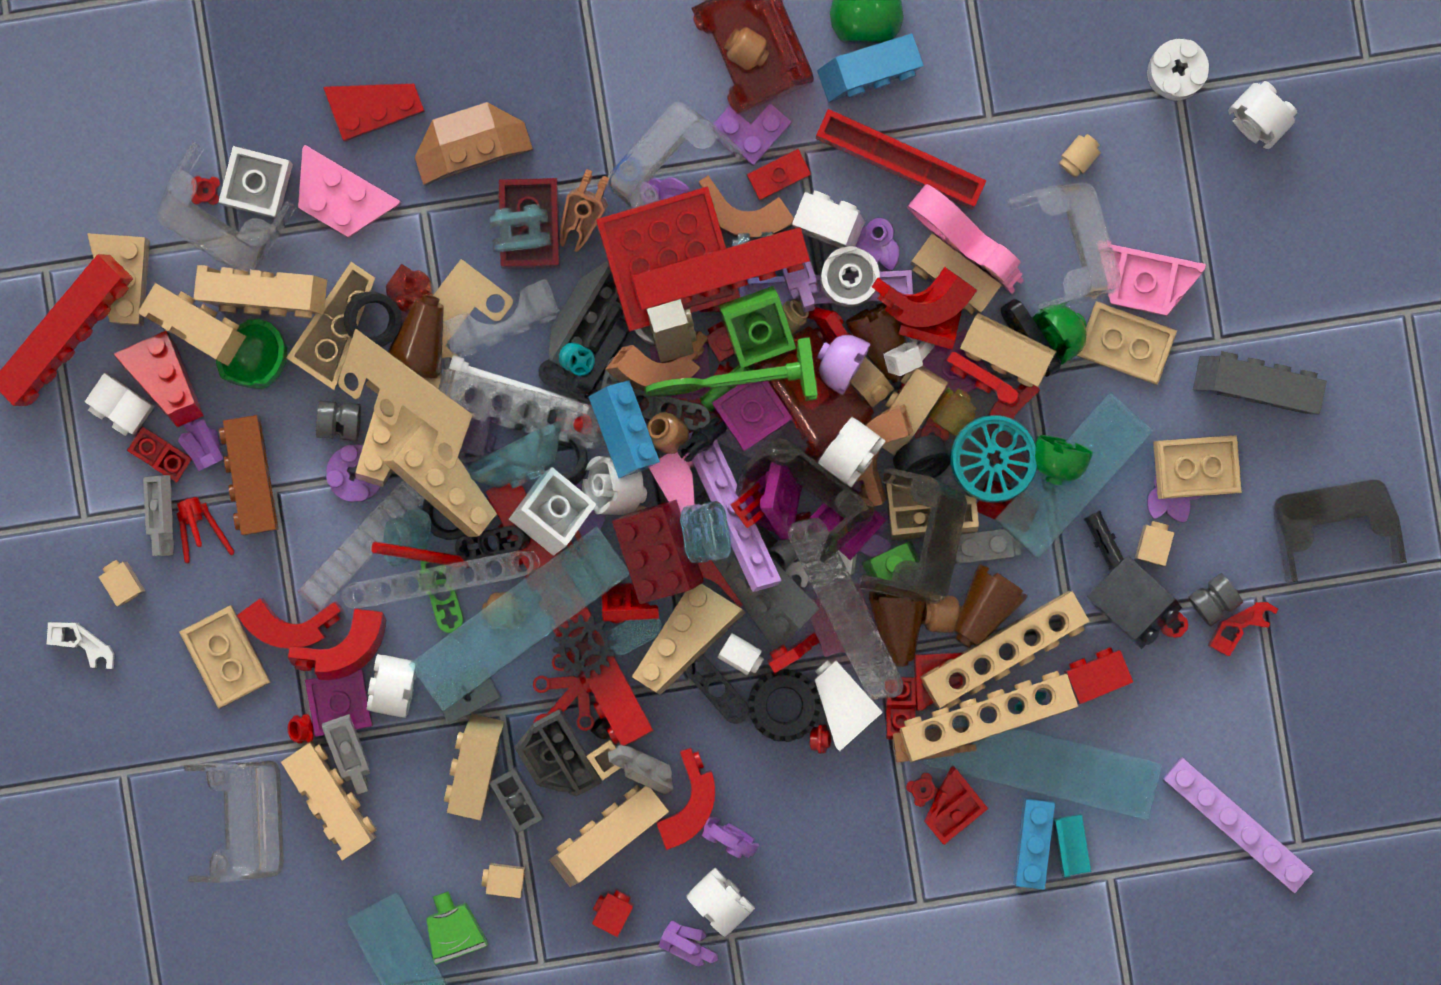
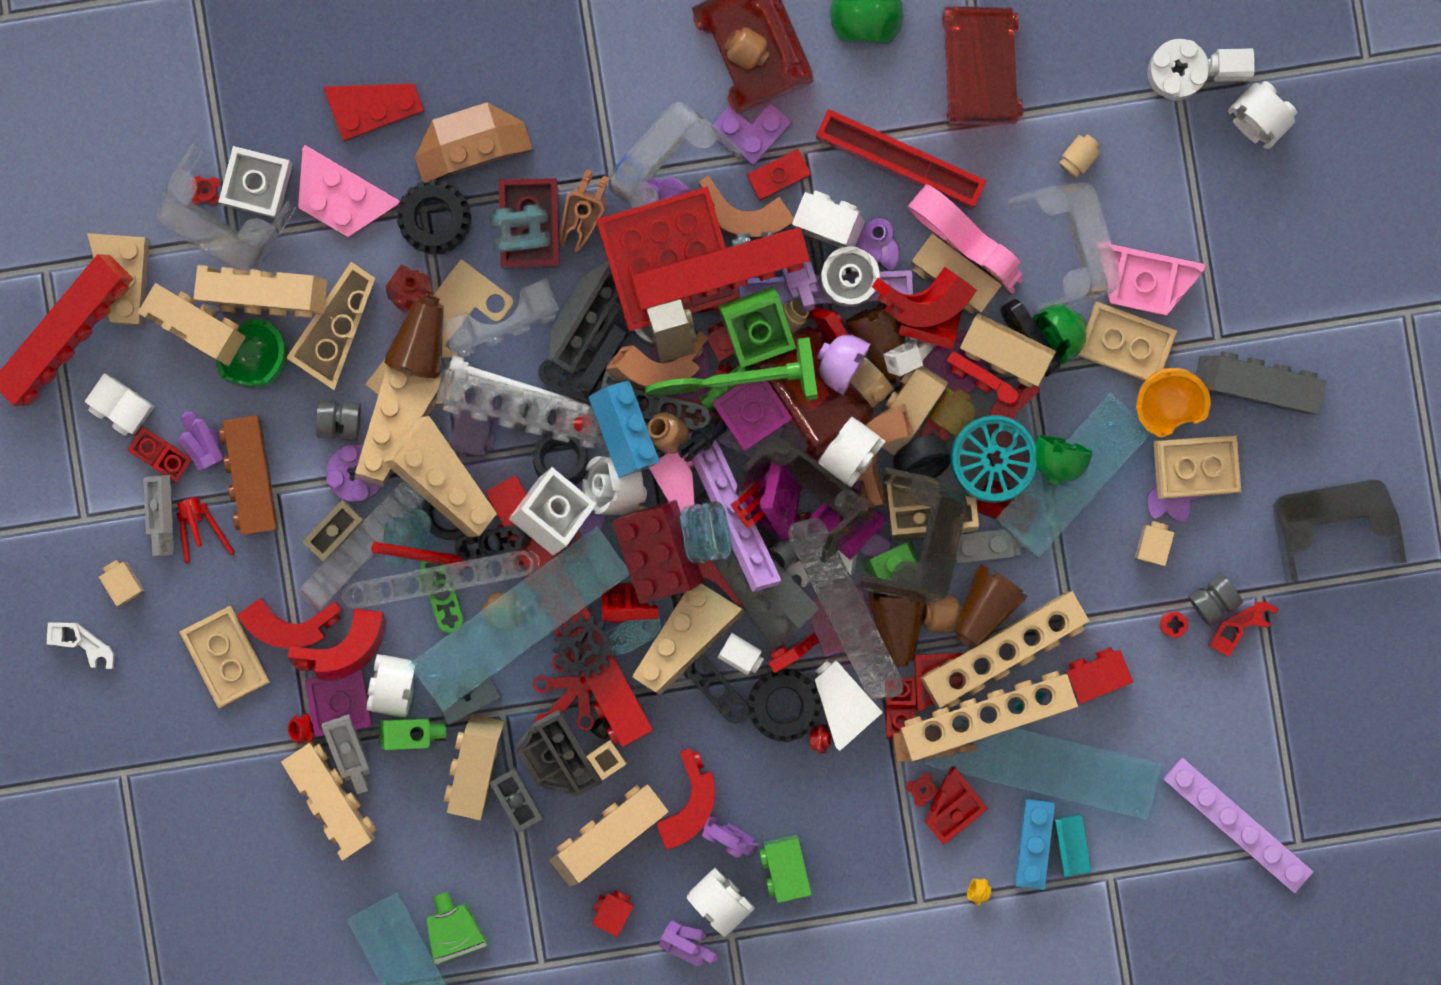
wedge [114,331,204,428] -> none
clear windscreen [184,761,284,883] -> none
tan piece [338,328,473,469] -> none
black tyre [344,291,402,347] -> none
clear light blue wedge [467,422,561,489] -> none
tan brick [481,863,525,898] -> none
teal wheel [559,342,595,376] -> none
light grey hinge [608,745,673,794] -> none
dark azure wedge [817,33,924,103] -> none
black pin [1084,511,1124,570] -> none
black brick [1087,556,1182,649] -> none
none -> dark tan brick [302,500,366,562]
none -> bright green torso [379,718,446,750]
none -> black tyre [397,180,471,255]
none -> bright green brick [759,834,811,903]
none -> clear red windscreen [942,6,1023,127]
none -> yellow plate [967,878,991,906]
none -> light orange cylinder [1136,368,1211,438]
none -> white brick [1208,48,1254,82]

